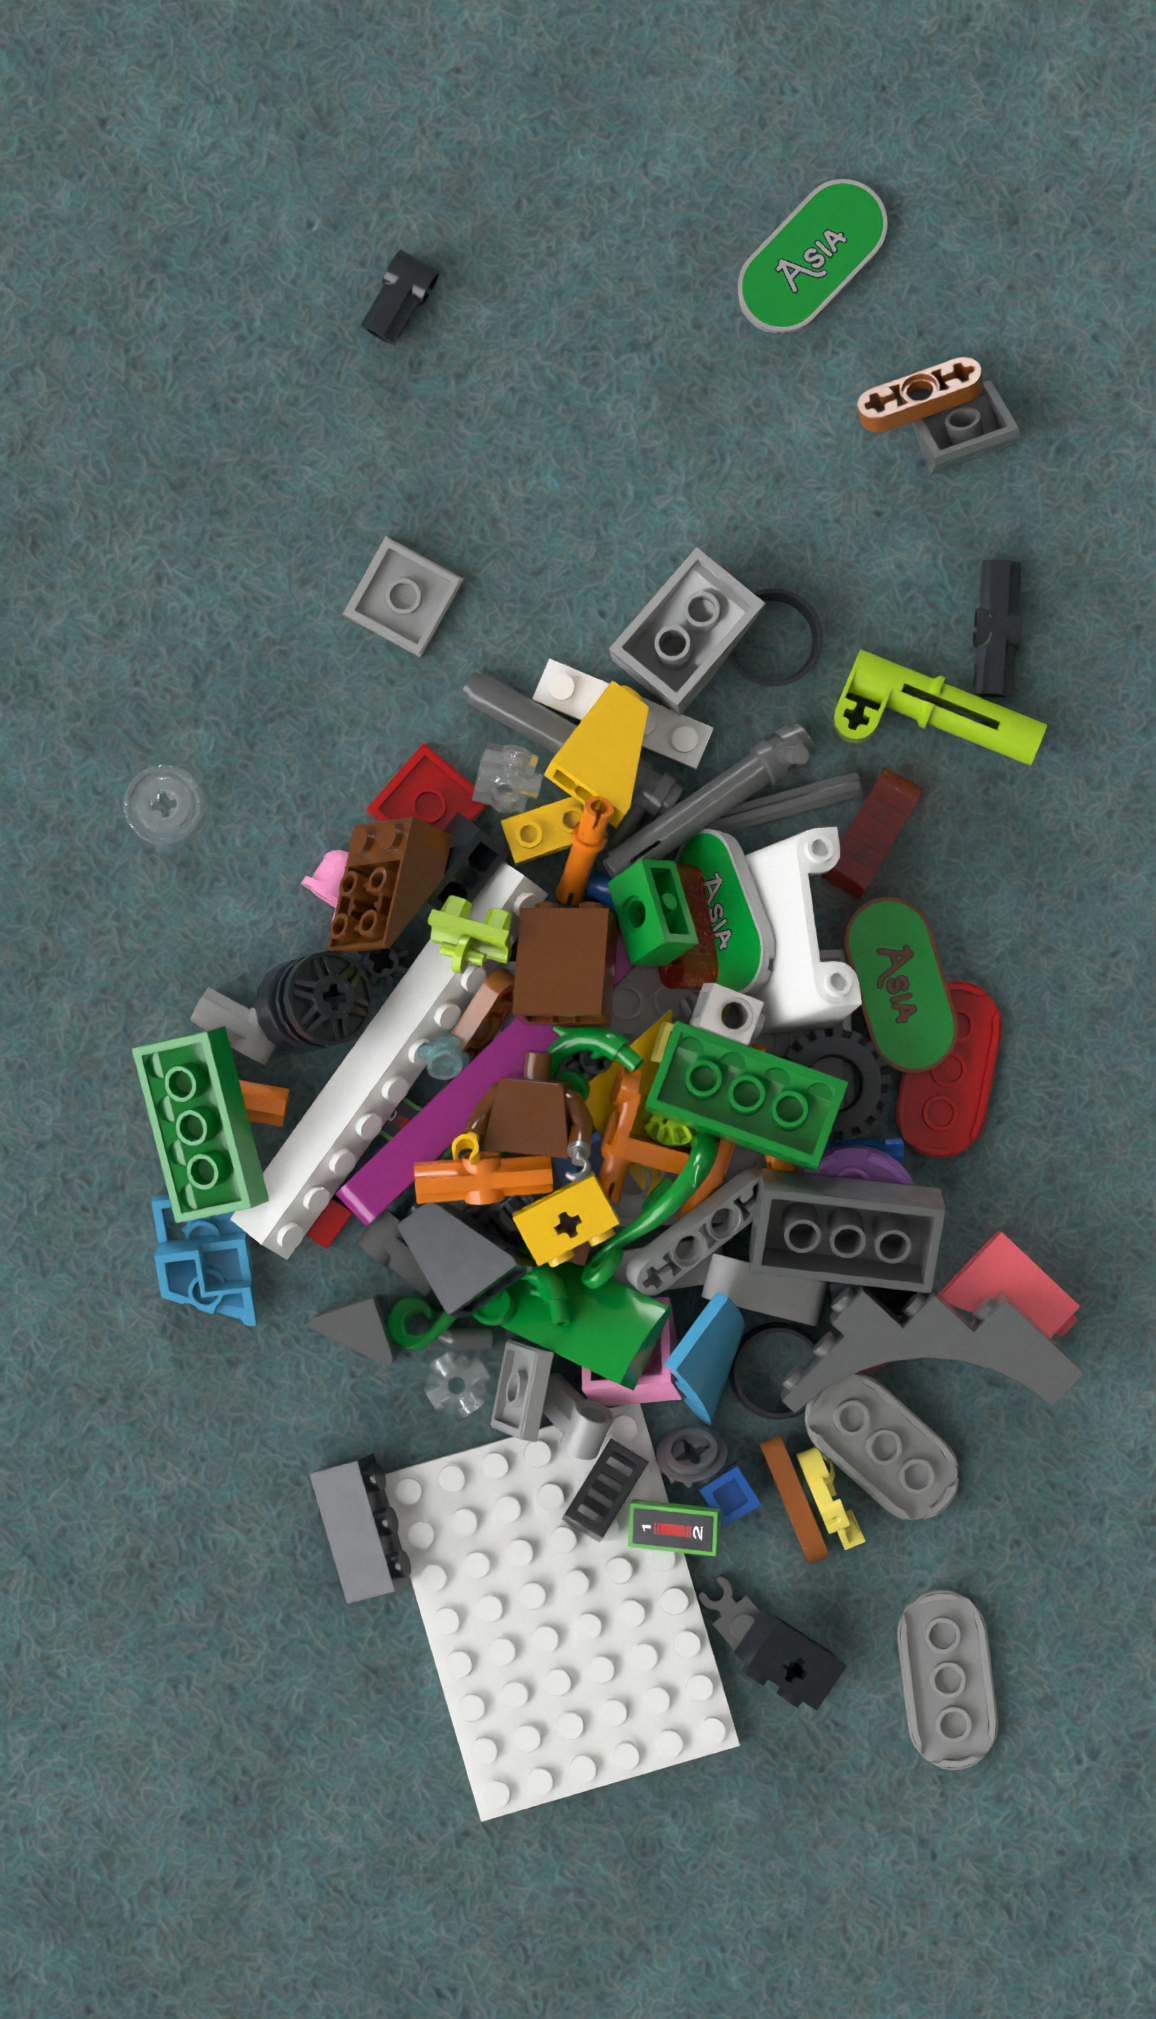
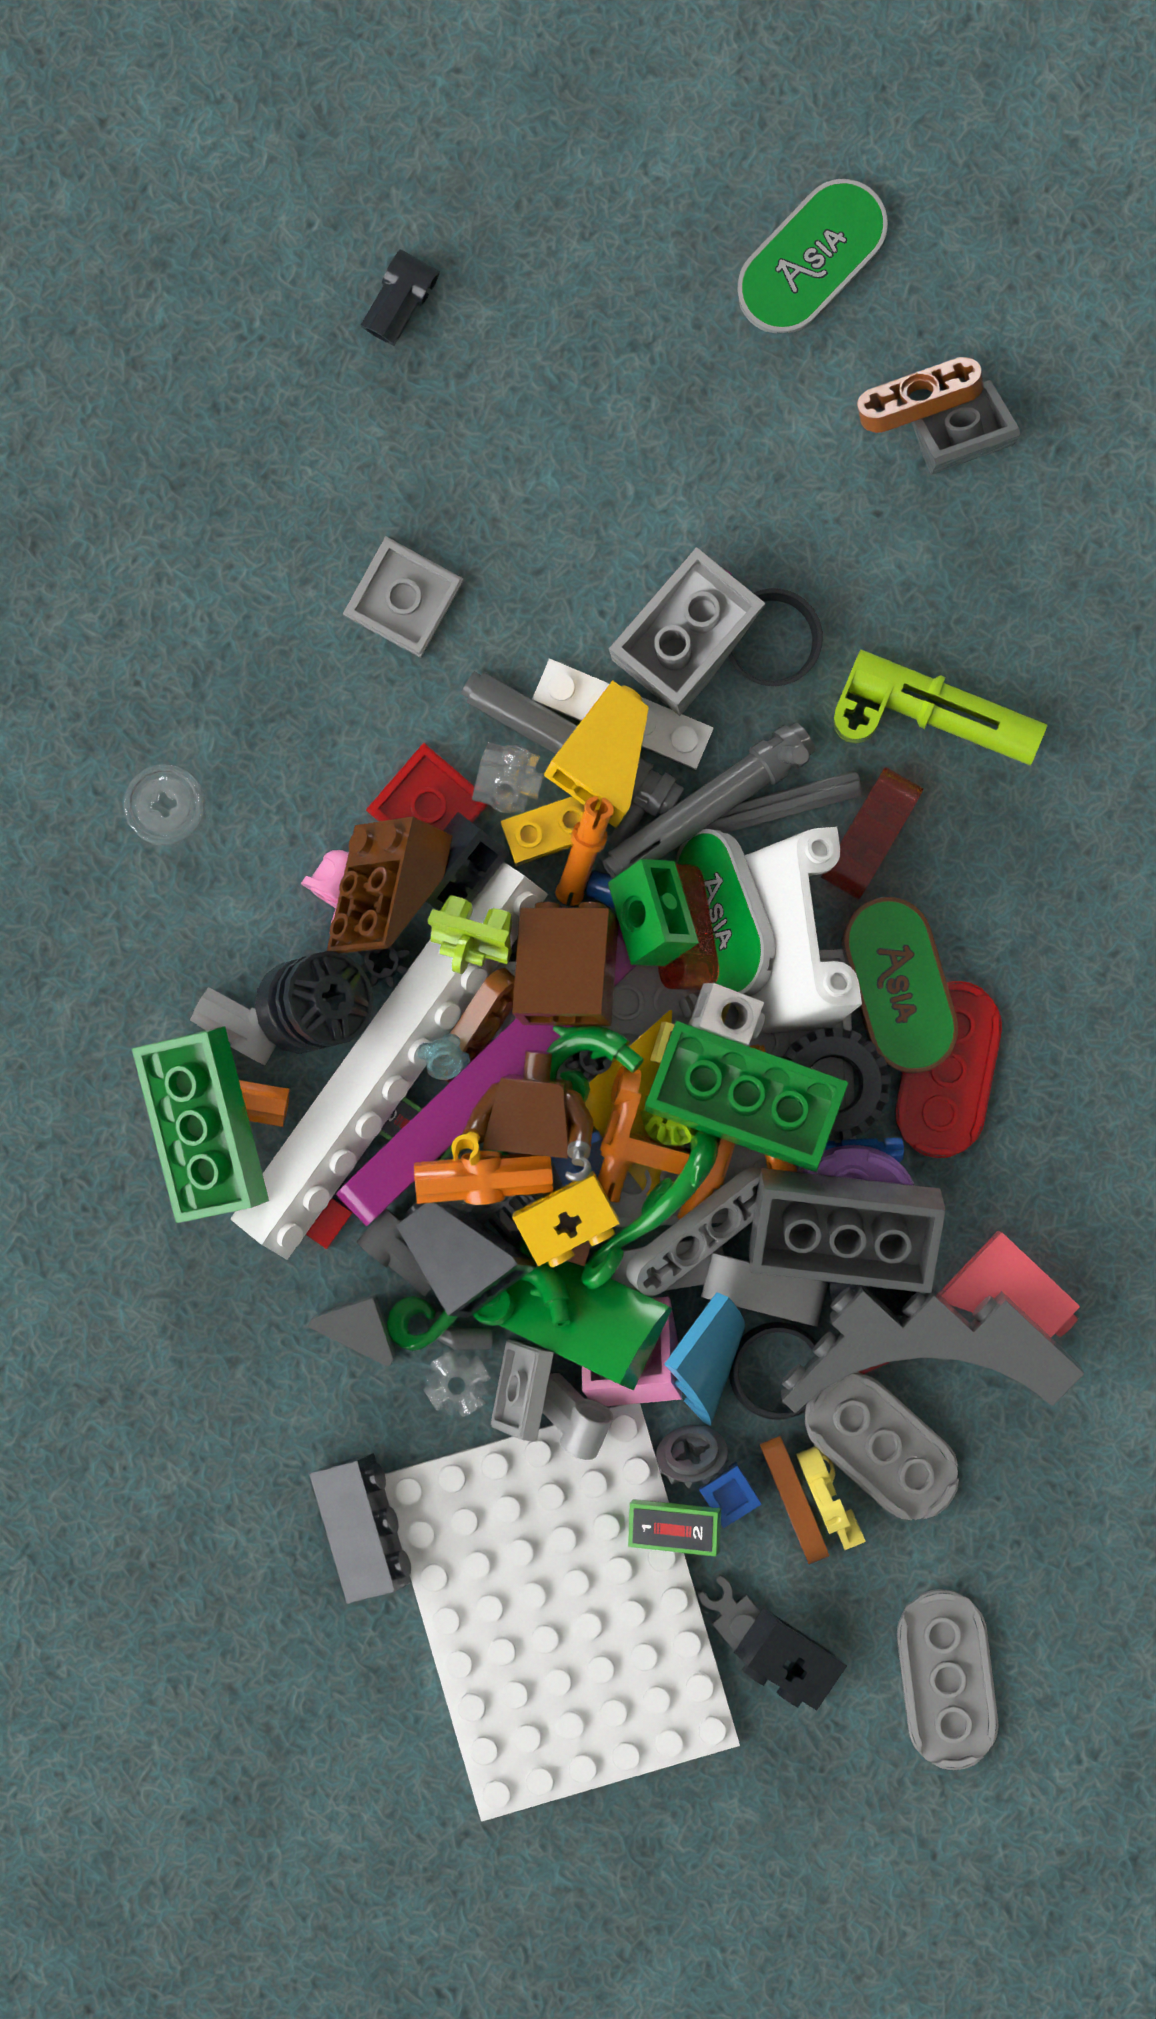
dark azure slope [151,1194,258,1326] -> none
black slope [562,1438,649,1542] -> none
black piece [973,559,1022,698] -> none

